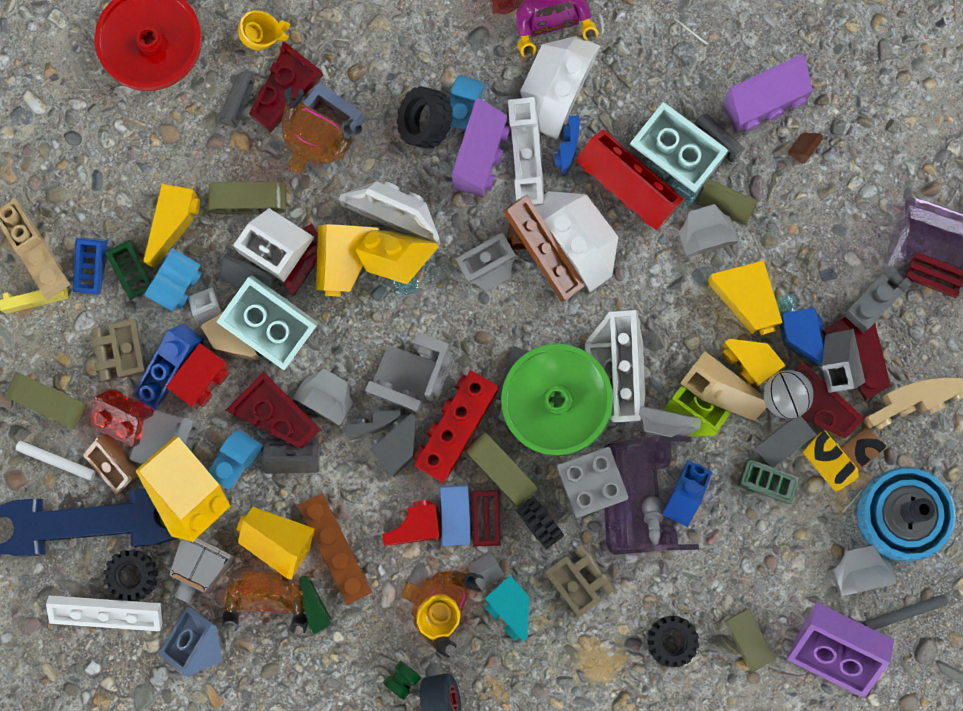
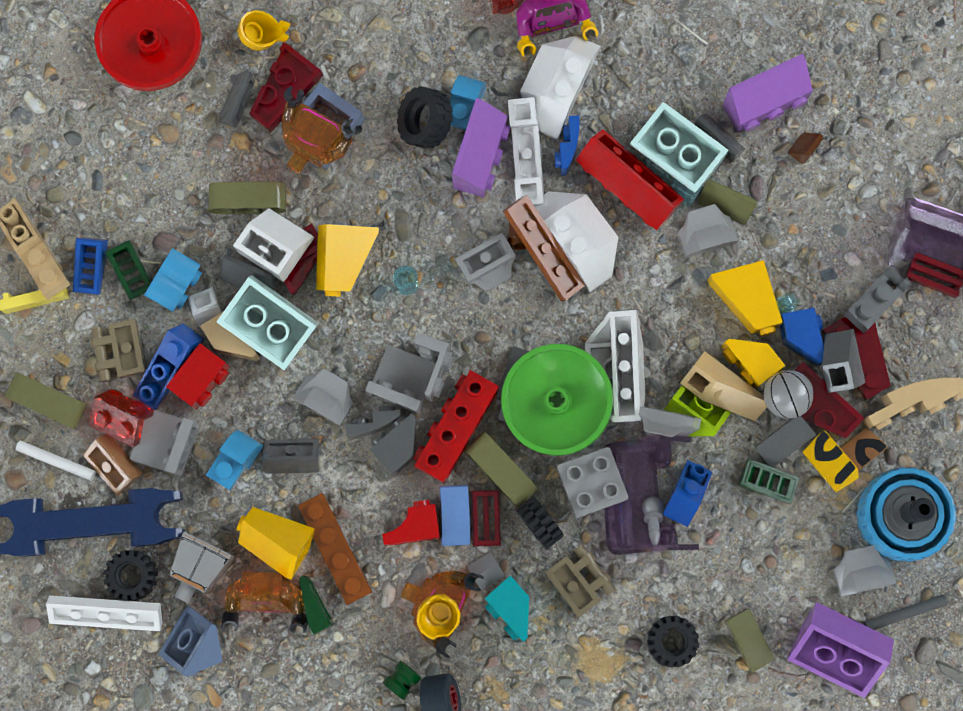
yellow slope [135,436,231,542] -> none
yellow slope [144,184,200,268] -> none
dark red wing [225,372,321,449] -> none
white wedge [339,181,440,249] -> none
yellow slope [355,230,439,285] -> none

